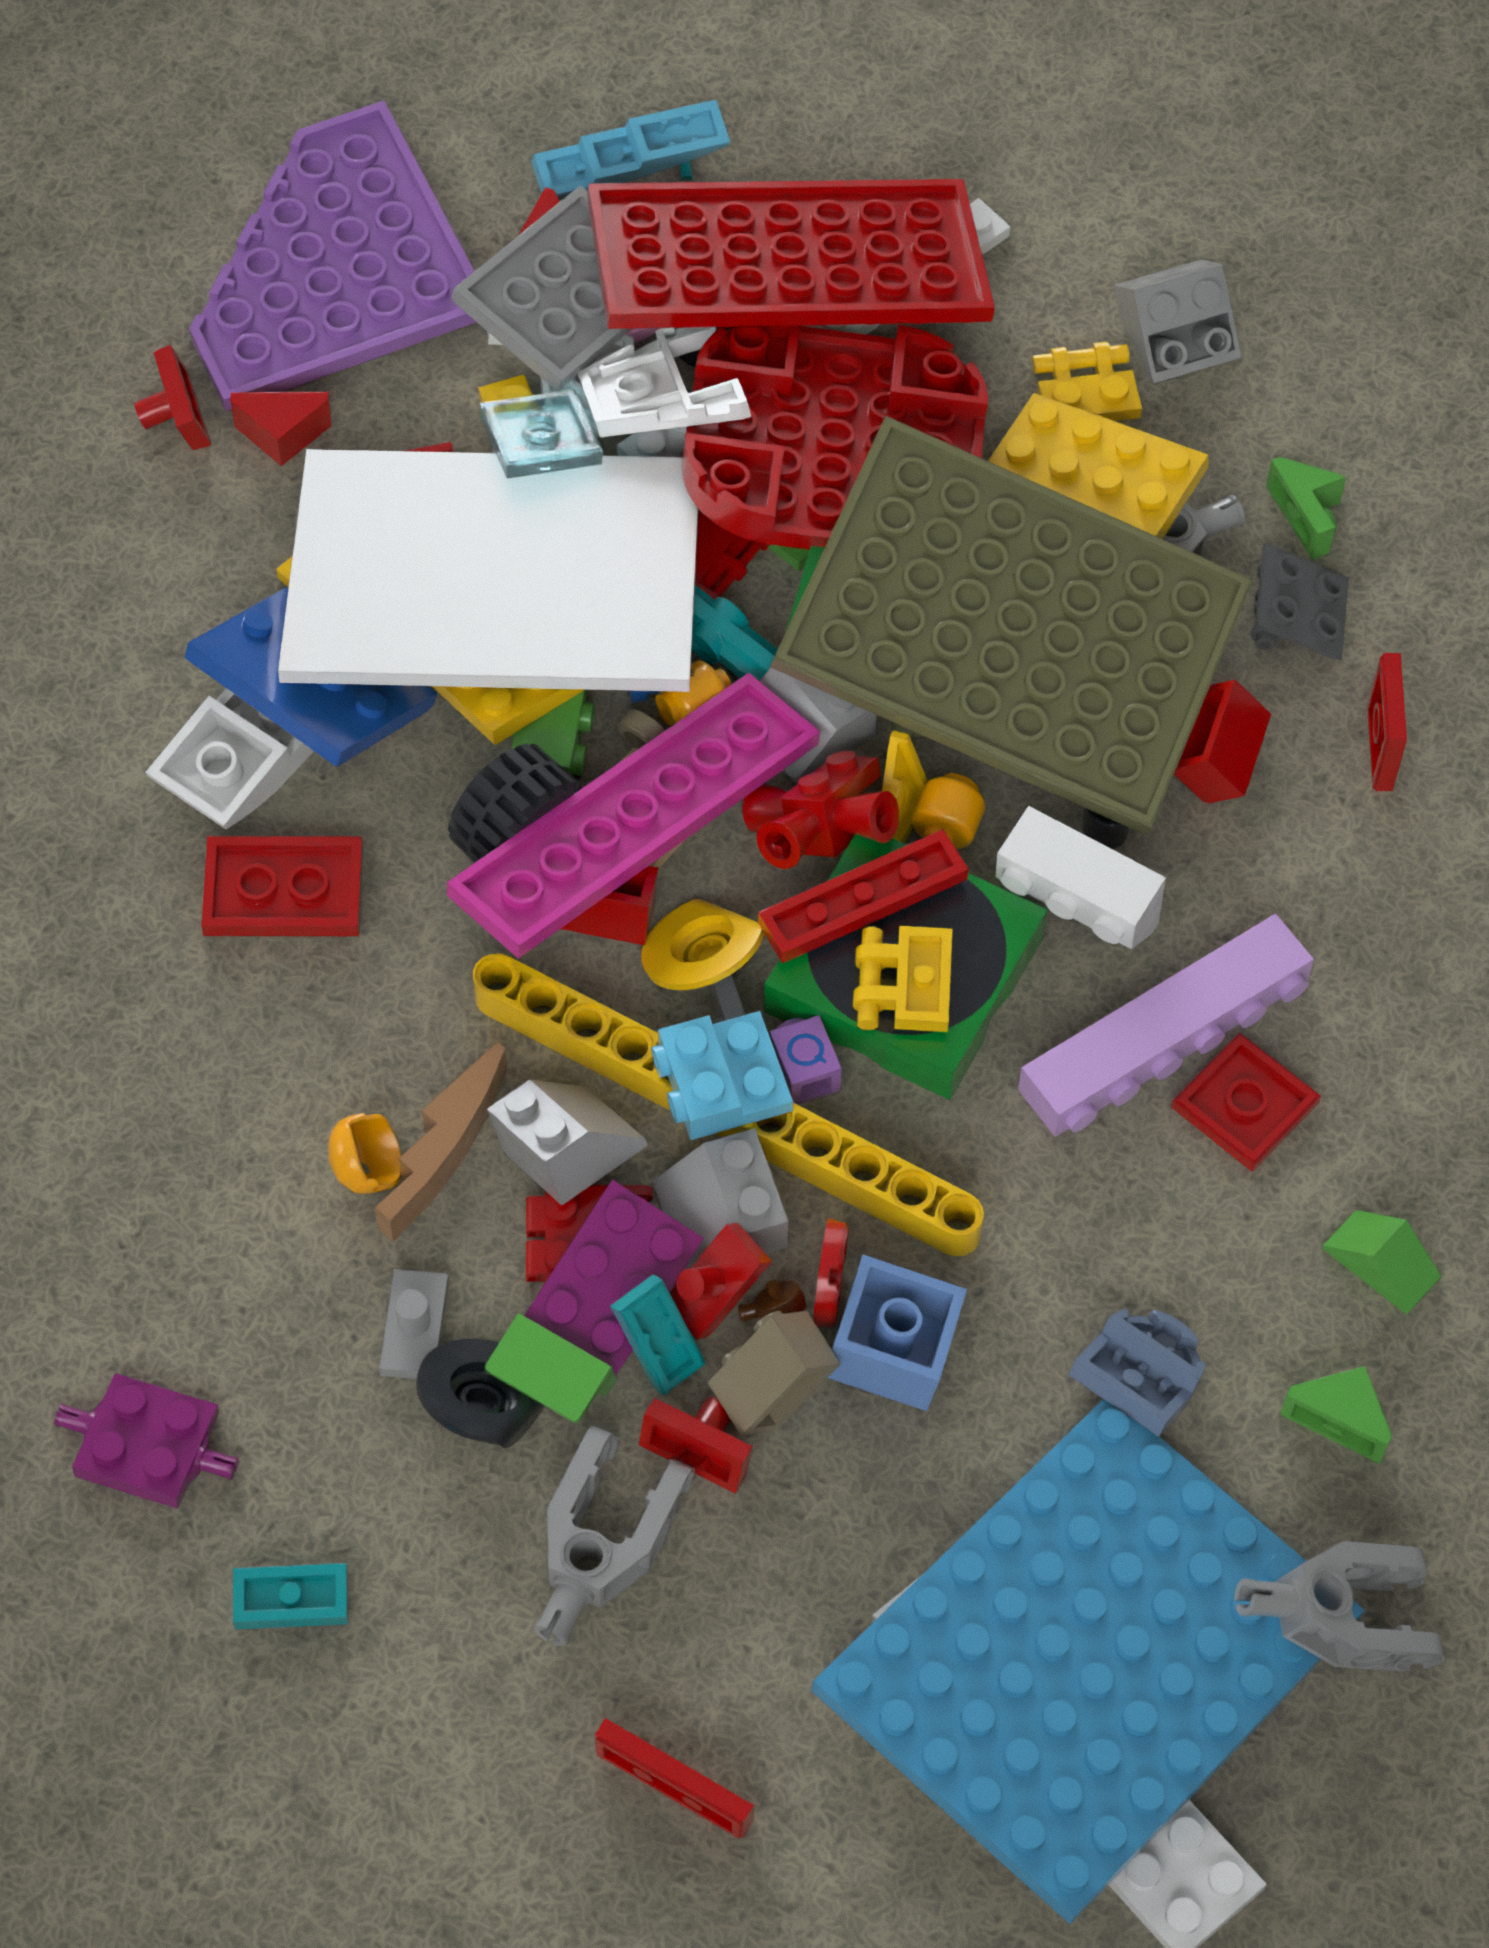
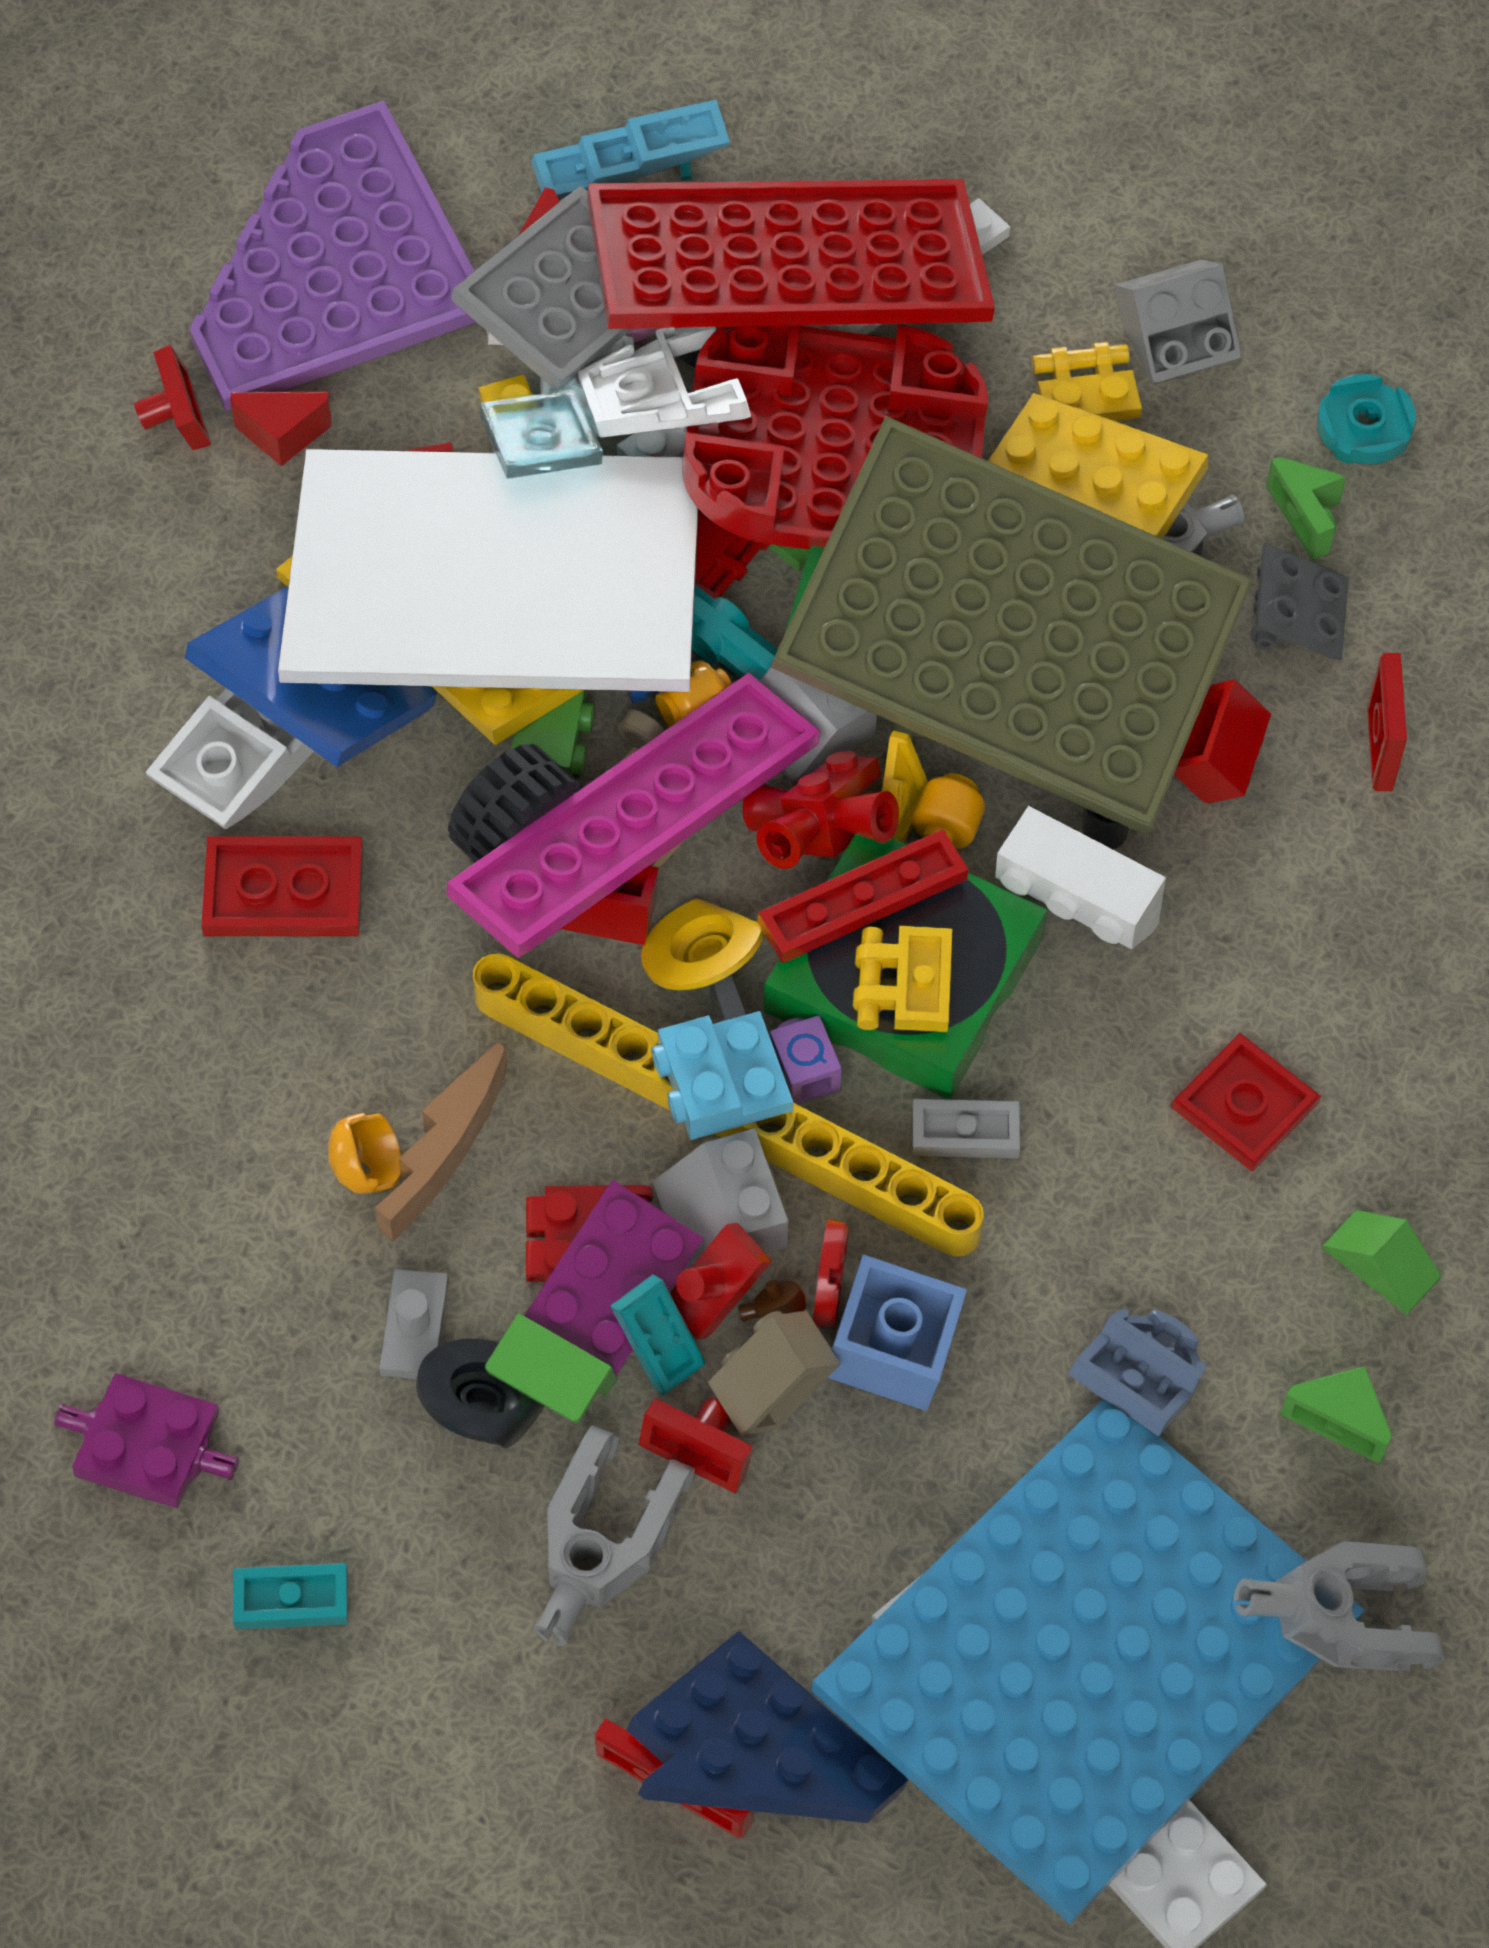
light grey slope [487,1080,647,1205] -> none
lavender brick [1018,913,1314,1137] -> none
none -> dark blue wing [626,1631,909,1823]
none -> light grey plate [912,1099,1020,1158]
none -> teal plate [1316,374,1416,464]

